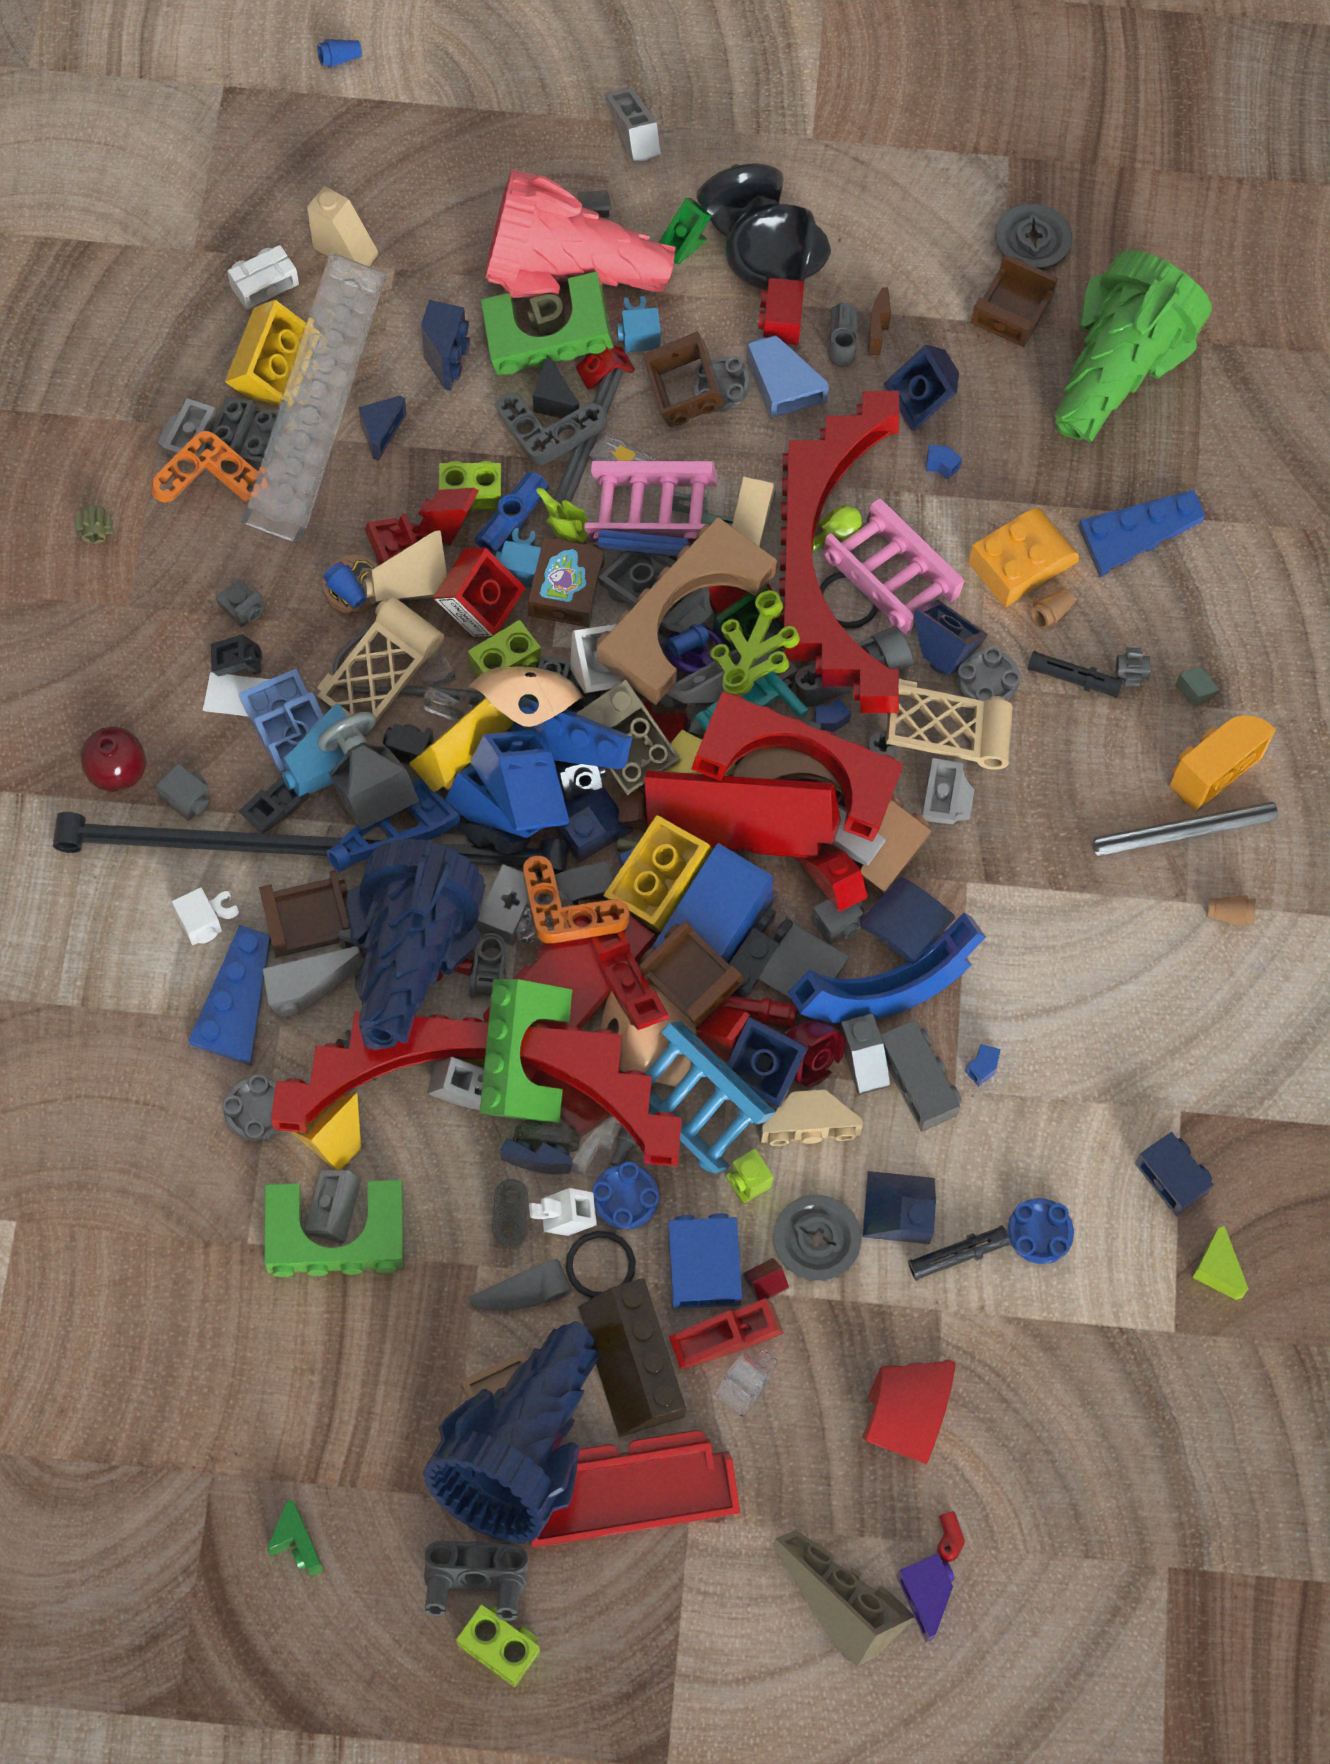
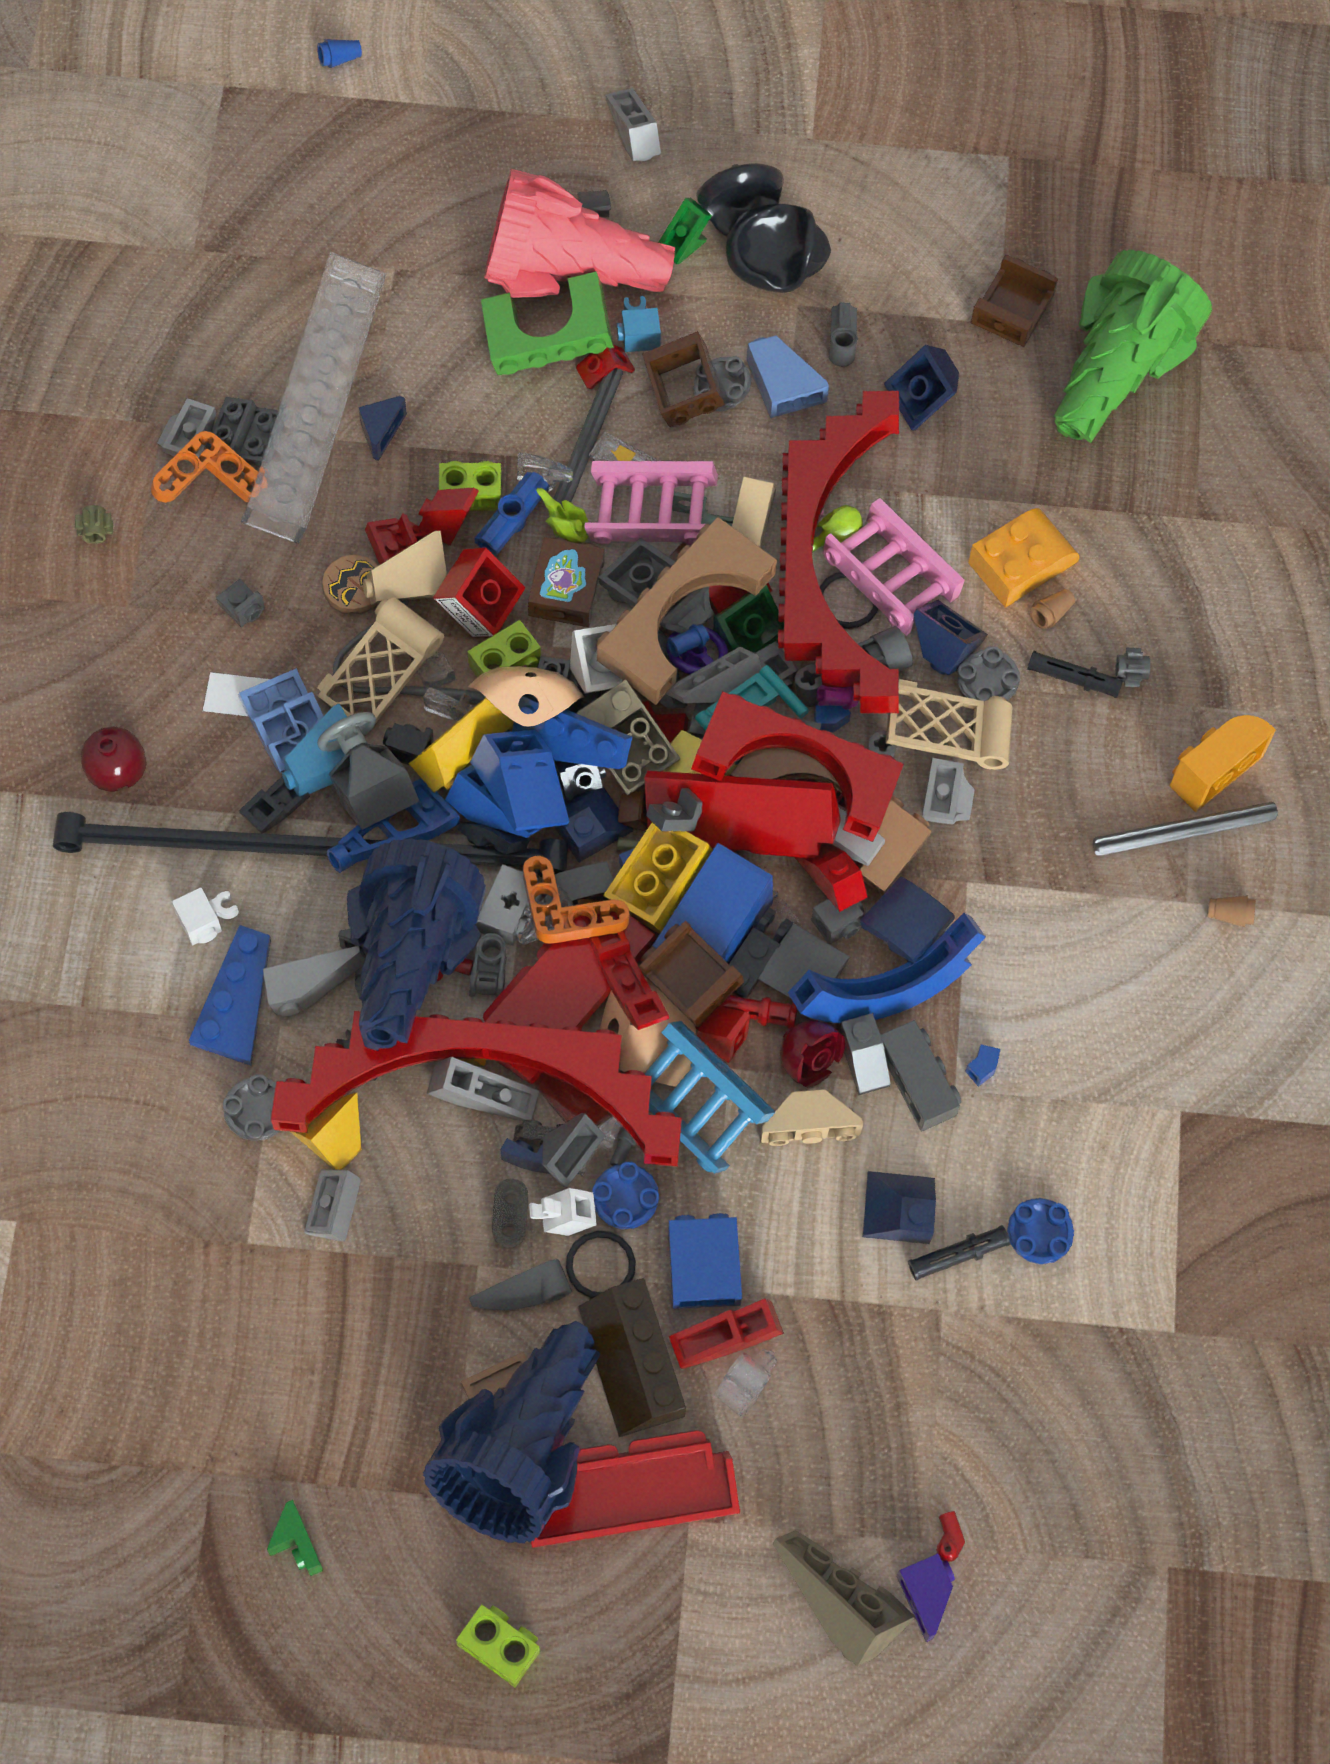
dark grey brick [156,763,210,821] -> none
black bracket [211,634,262,677] -> none
yellow slope [225,300,320,409] -> none
white brick [227,245,299,310] -> none
reddish brown panel [259,870,350,958] -> none
bright green arch [264,1180,404,1277] -> none
tan slope [307,186,379,275] -> none
blue cone [323,562,367,609] -> none
dark blue slope [421,300,470,391] -> none
dark grey piece [423,1541,528,1621] -> none
bright green arch [479,979,572,1123] -> none
dark azure brick [495,528,541,588] -> none
dark grey beam [497,393,607,465] -> none
olive plate [527,294,565,335] -> none
black slope [533,358,579,419] -> none
blue axle [598,530,689,556] -> none
lime plant [711,590,800,696] -> none
lime brick [725,1149,773,1205] -> none
dark blue slope [727,1017,809,1107] -> none
dark red slope [743,1258,789,1301] -> none
red brick [758,278,805,345] -> none
dark grey gear [773,1195,862,1282] -> none
red slope [862,1359,956,1465] -> none
reddish brown slope [868,287,891,356] -> none
blue piece [926,445,962,479] -> none
dark grey gear [995,204,1072,270] -> none
blue wing [1079,490,1205,577] -> none
dark blue brick [1135,1132,1214,1216] -> none
sand green slope [1176,667,1220,707] -> none
lime slope [1192,1226,1249,1300] -> none
none -> clear slope [517,452,573,491]
none -> dark grey slope [542,1113,606,1188]
none -> dark grey bracket [646,788,702,831]
none -> magenta pin [816,685,859,710]

